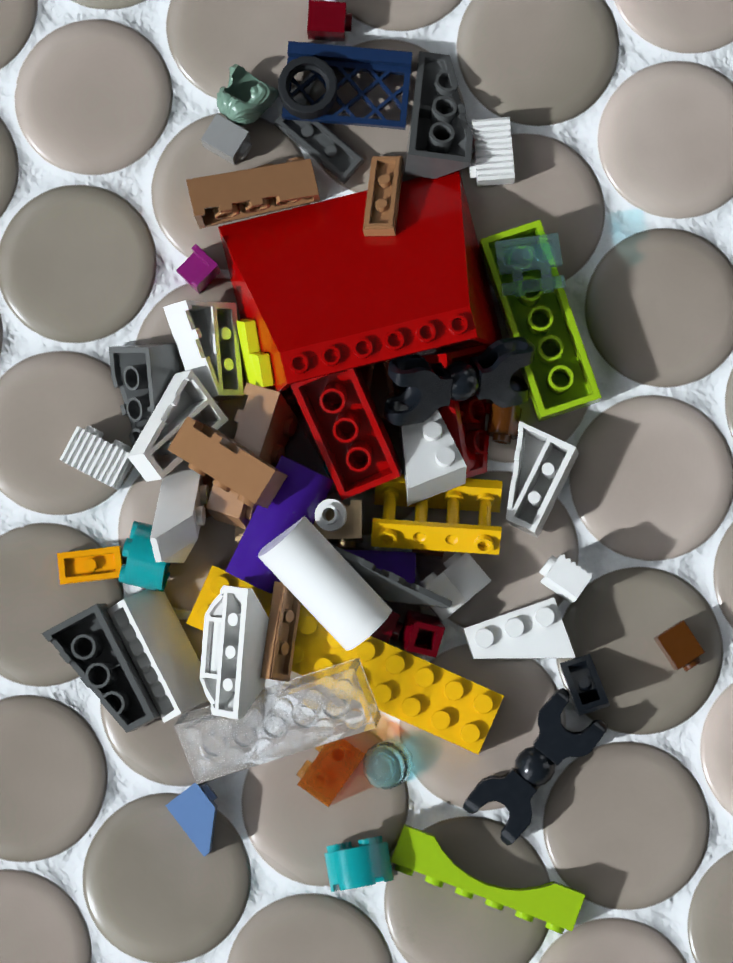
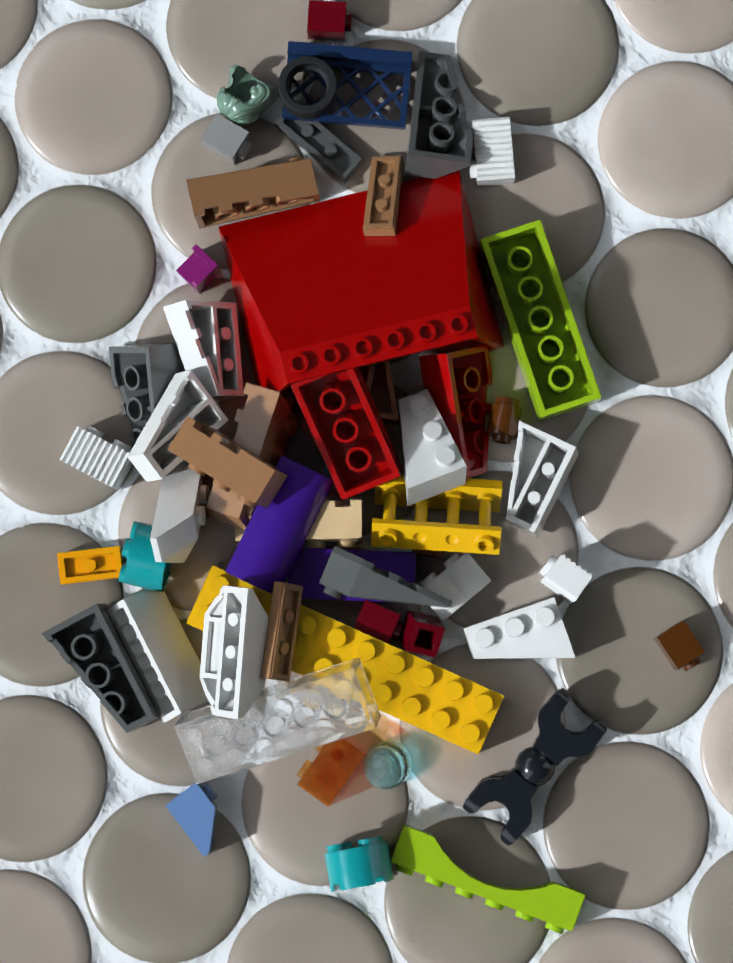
neon yellow tile [236,318,275,387] -> none
white brick [258,516,392,651] -> none
white plate [315,499,347,531] -> none
black piece [384,337,535,426] -> none
clear light blue plate [494,233,566,297] -> none
black slope [560,654,610,716] -> none

